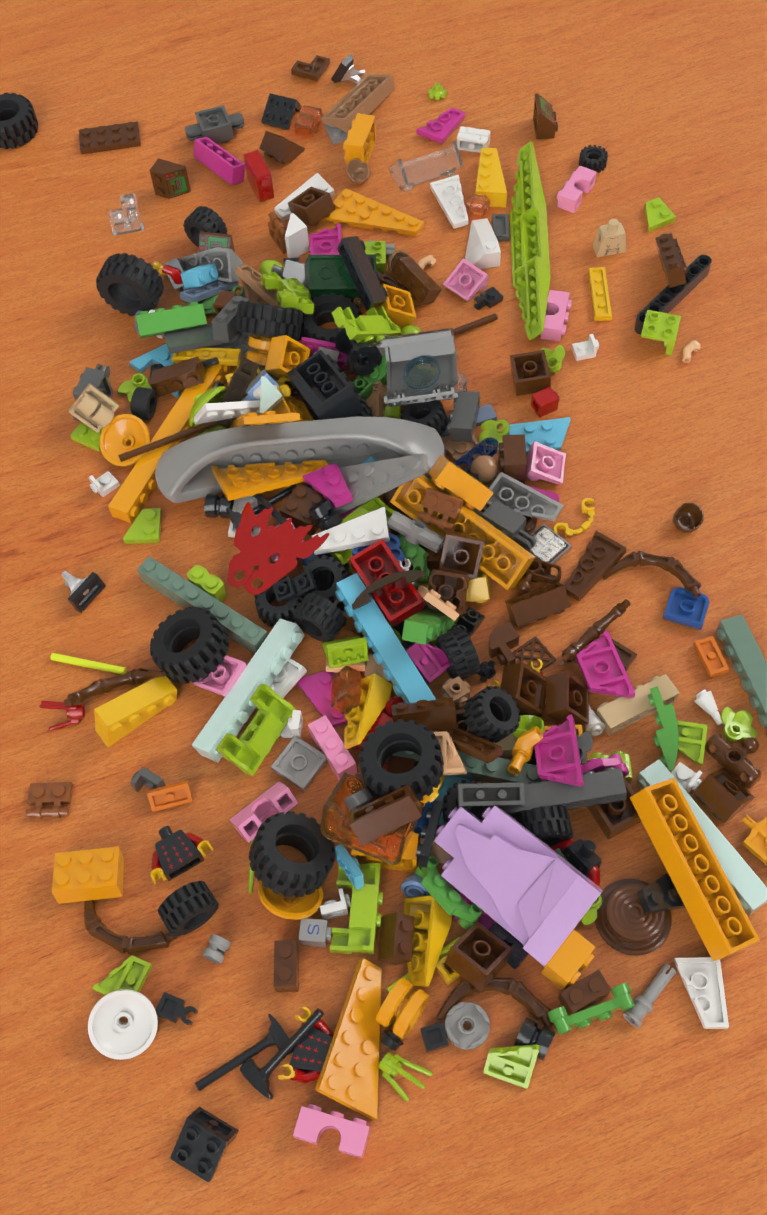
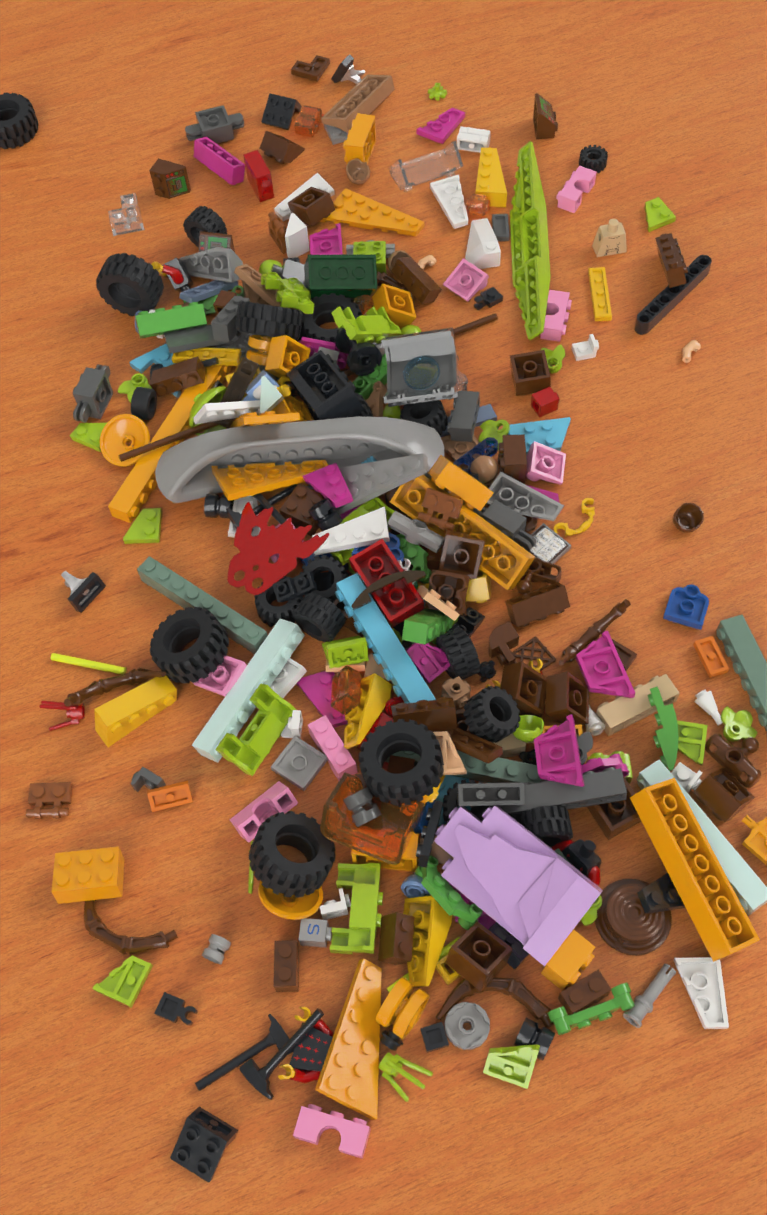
tan plate [68,383,119,433] -> none
reddish brown plate [79,121,141,154] -> none
white dish [88,989,158,1060] -> none
white bracket [89,471,120,497] -> none
torso [150,826,214,884] -> none
black tyre [158,881,219,937] -> none
medium azure brick [181,263,219,289] -> none
lime brick [187,565,227,602] -> none
medium azure plate [335,843,364,890] -> none
black slope [337,236,388,311] -> none
reddish brown brick [350,784,422,845] -> none
light orange arm [507,726,543,775] -> none
reddish brown wing [565,531,626,601] -> none
reddish brown animal [602,551,701,598] -> none
lime bracket [641,310,681,355] -> none

